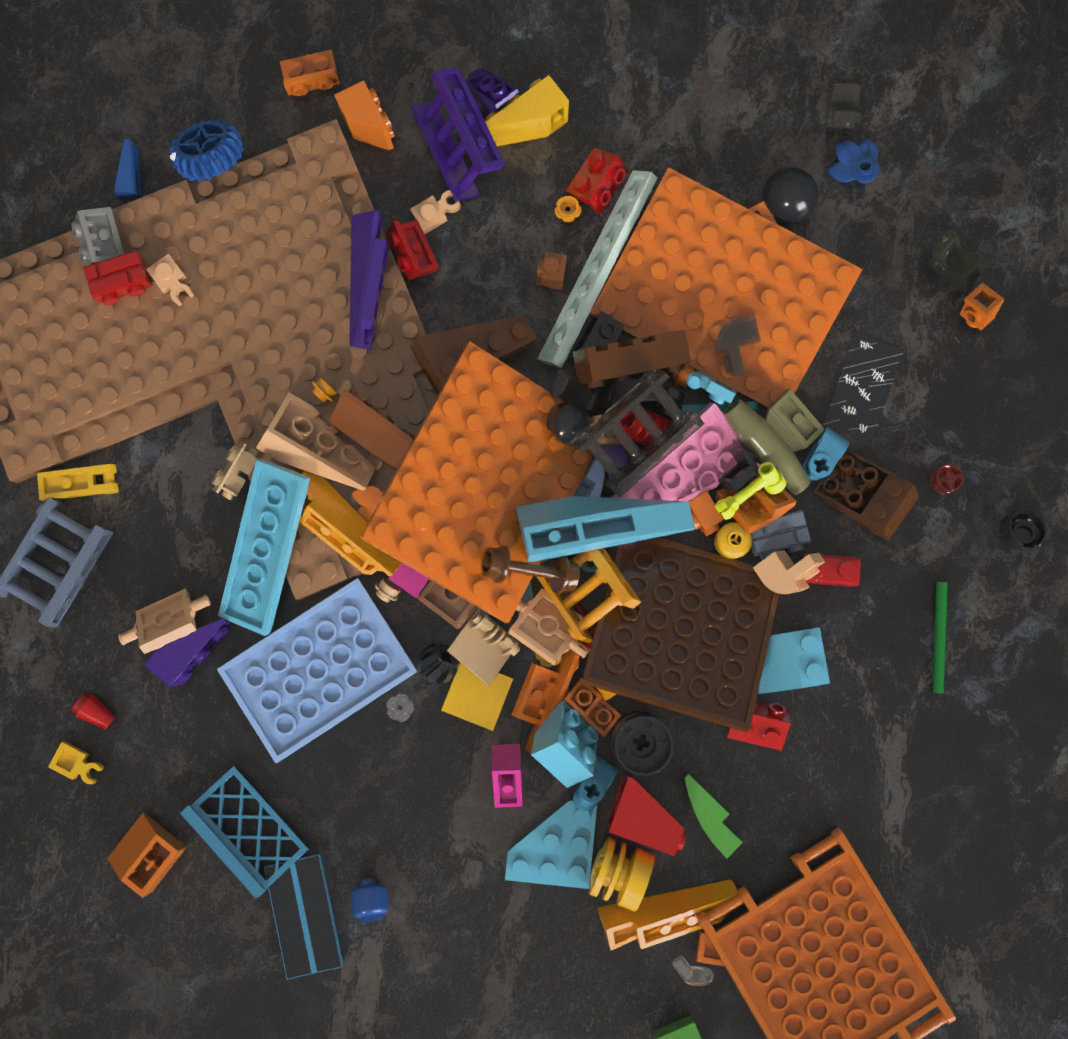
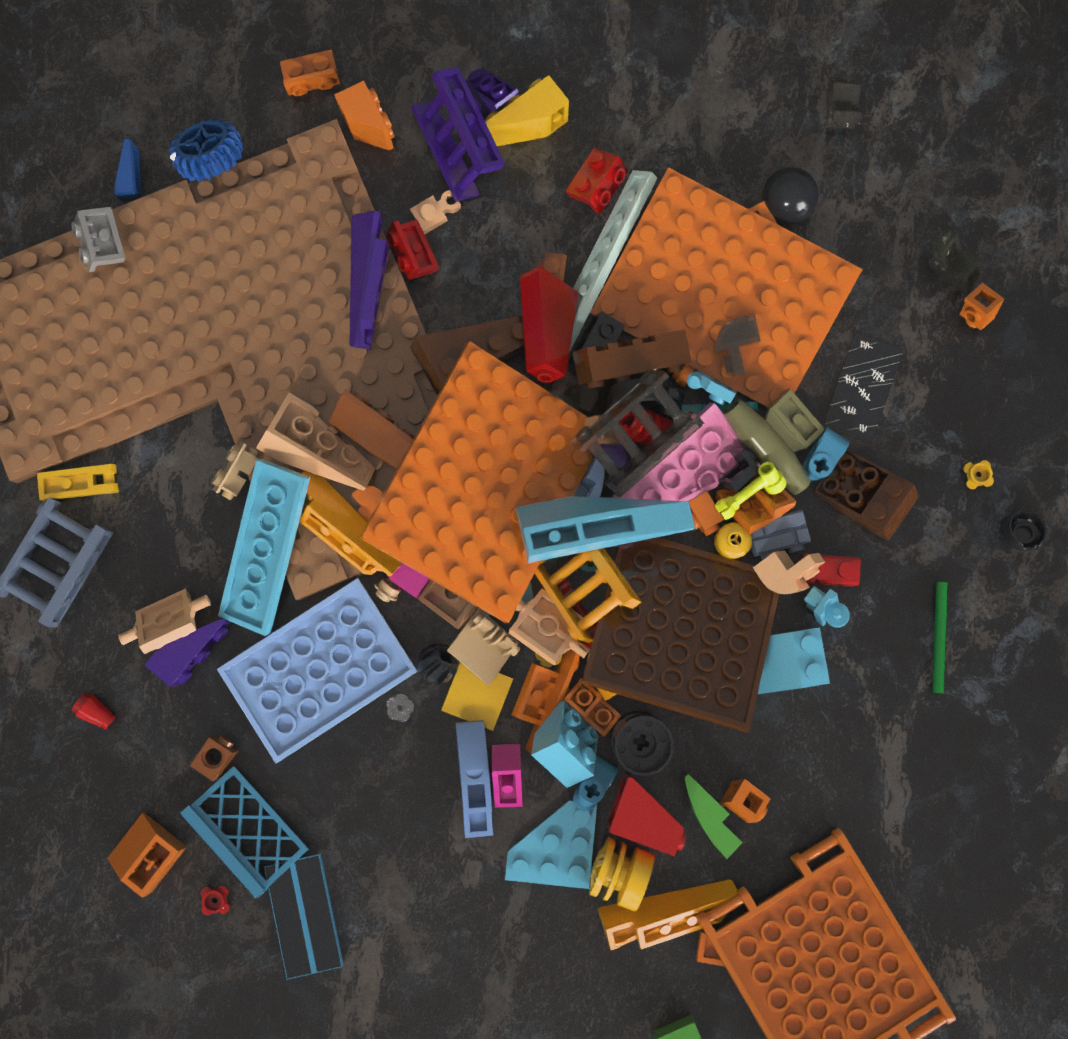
yellow plate [48,741,104,784] -> none
red brick [83,250,152,305] -> none
light nougat plate [146,253,194,306] -> none
light orange plate [312,377,338,402] -> none
blue head [350,879,389,923] -> none
reddish brown piece [481,545,580,594] -> none
black hair [546,402,592,446] -> none
light orange plate [555,196,581,223] -> none
clear arm [671,955,714,986] -> none
red bracket [727,700,791,751] -> none
blue plate [827,139,879,184] -> none
clear red wheel [930,464,964,494] -> none
none -> dark orange brick [190,735,238,781]
none -> red plate [200,885,230,915]
none -> medium blue slope [456,720,493,838]
none -> red slope [520,266,579,384]
none -> orange brick [719,779,771,823]
none -> medium azure hips [804,586,850,628]
none -> yellow plate [963,460,994,489]

